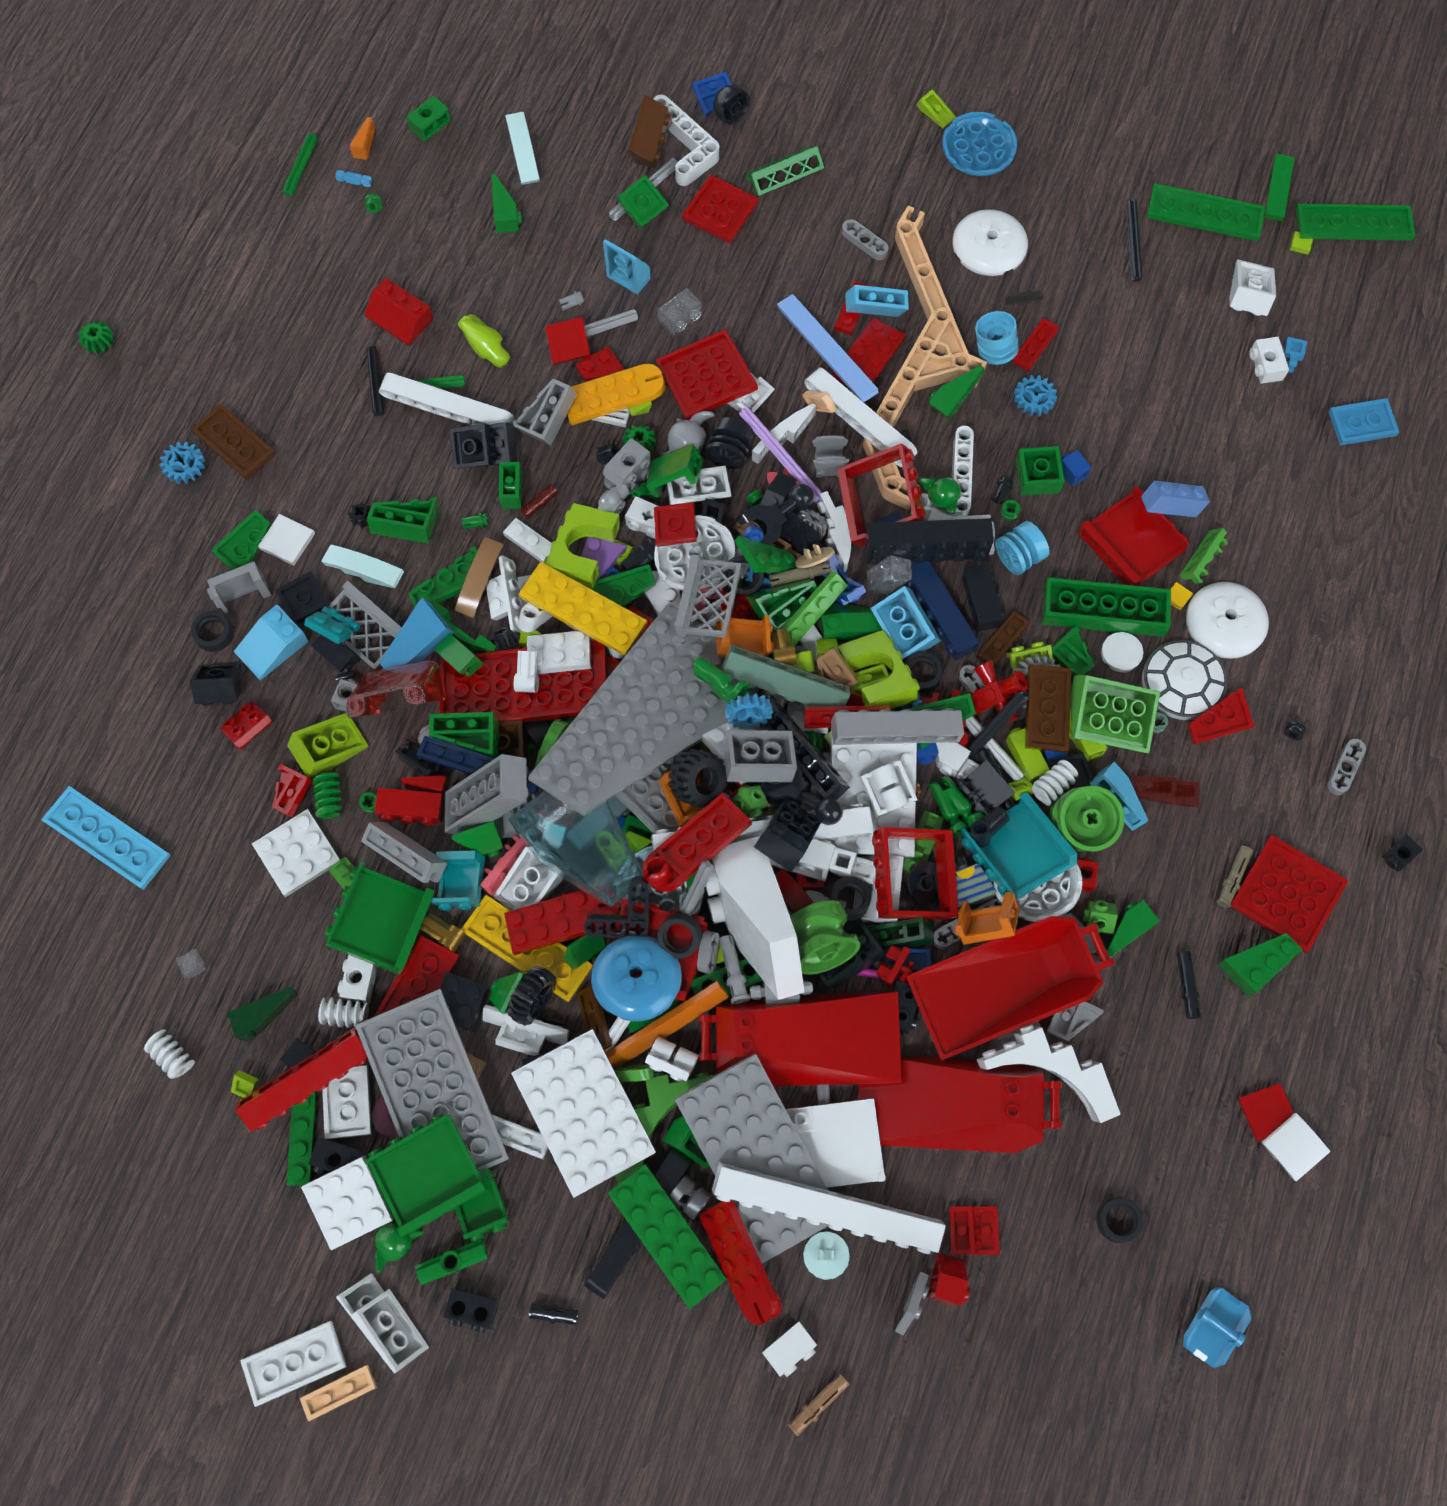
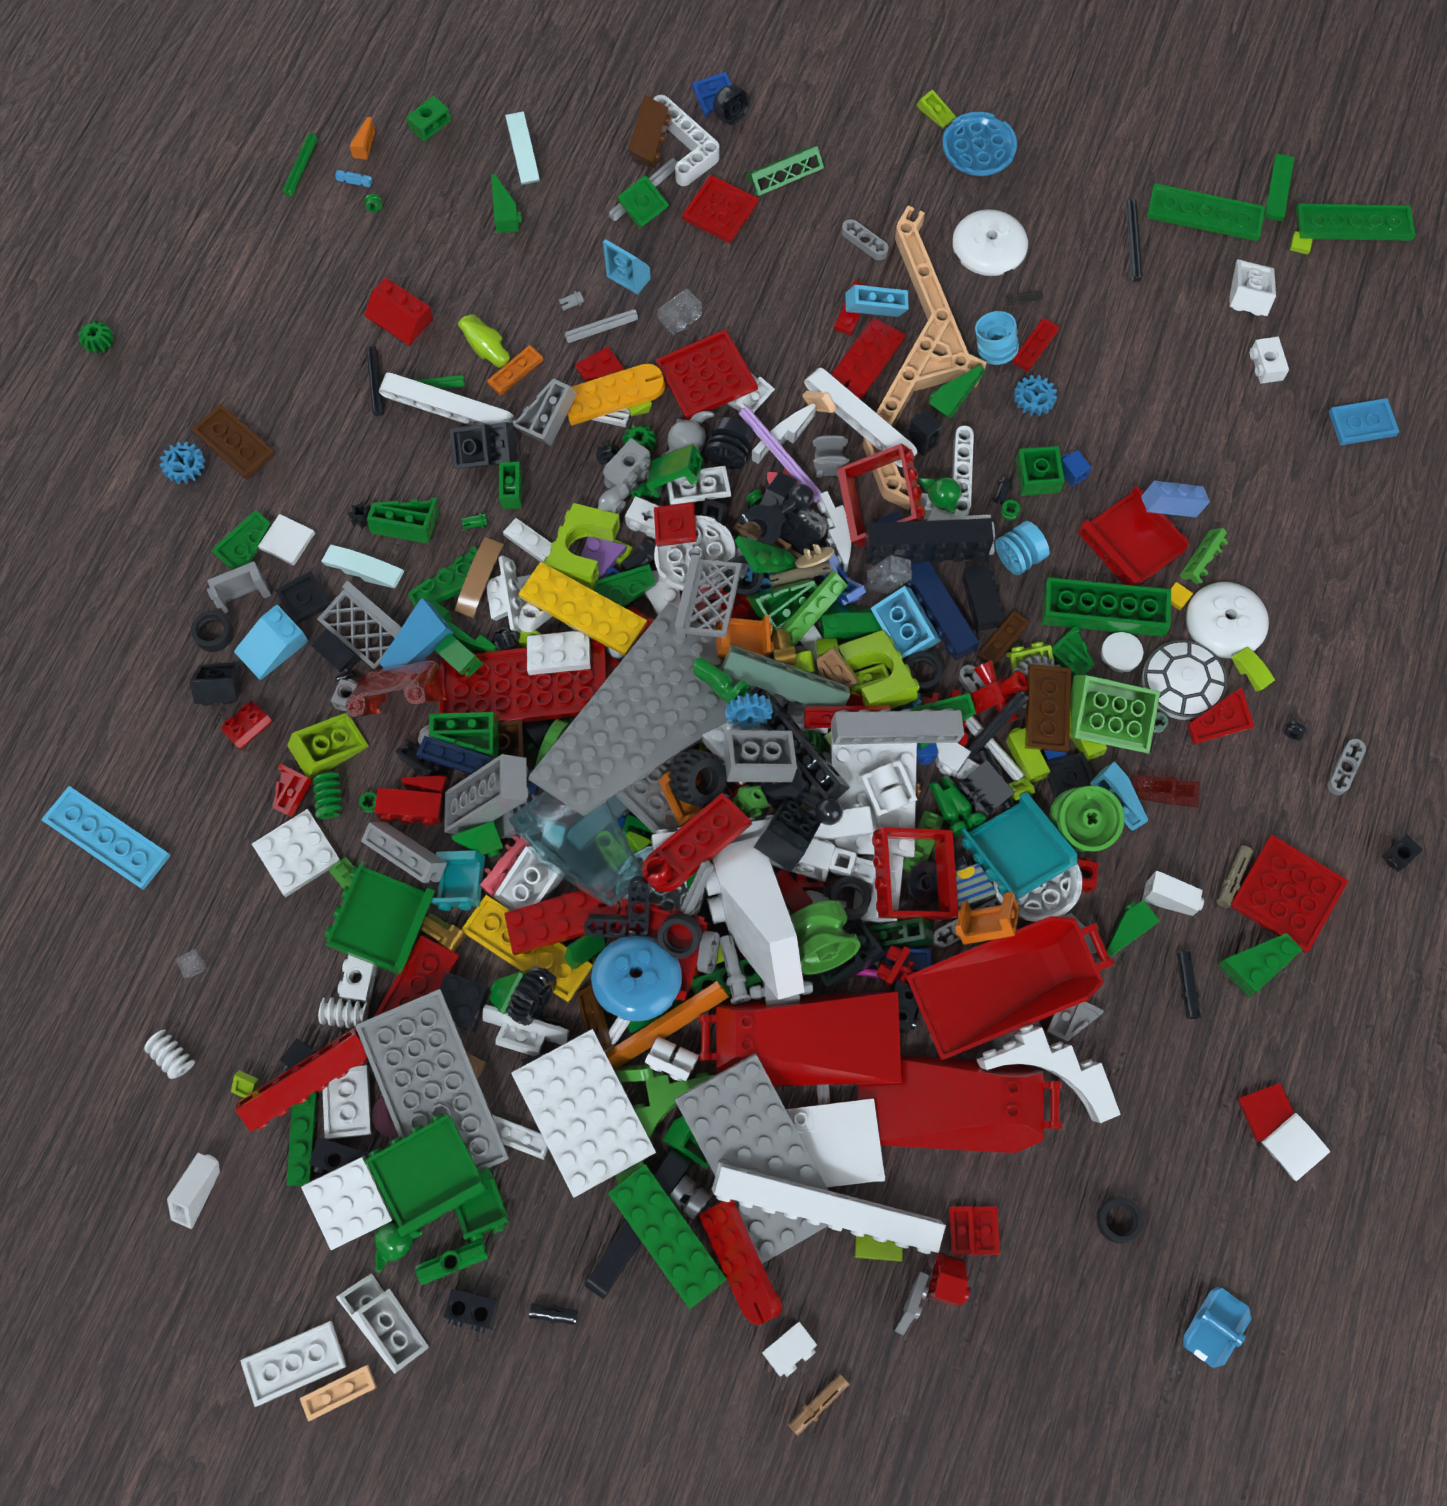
dark green slope [227,987,298,1042] -> none
teal plate [304,606,360,644] -> none
white piece [514,651,539,693] -> none
clear red pin [520,484,558,519] -> none
red tile [545,317,591,365] -> none
blue plate [743,526,764,542] -> none
light blue tile [777,294,879,403] -> none
light aqua piece [803,1232,850,1280] -> none
black piece [971,806,1010,848] -> none
white piece [1032,760,1078,806] -> none
bright green brick [1082,900,1118,934] -> none
dark azure plate [1284,337,1307,373] -> none
none -> white slope [167,1153,220,1229]
none -> orange tile [487,345,543,396]
none -> lime slope [855,1234,902,1262]
none -> black brick [909,409,942,456]
none -> white slope [1142,871,1204,916]
none -> lime slope [1231,646,1275,691]

